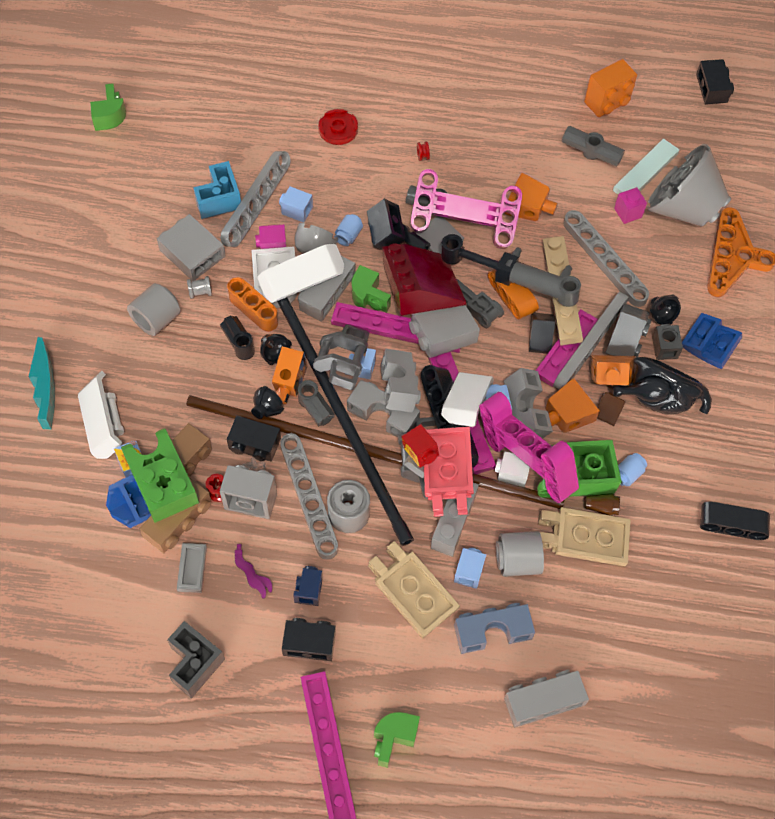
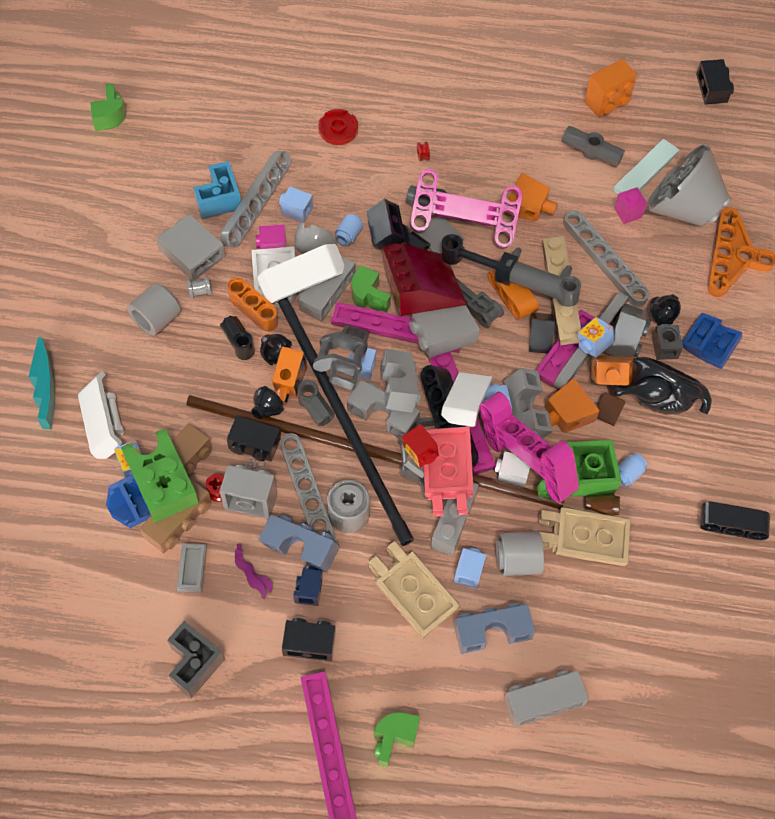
none -> sand blue arch [258,514,339,573]
none -> light blue brick [578,317,614,358]

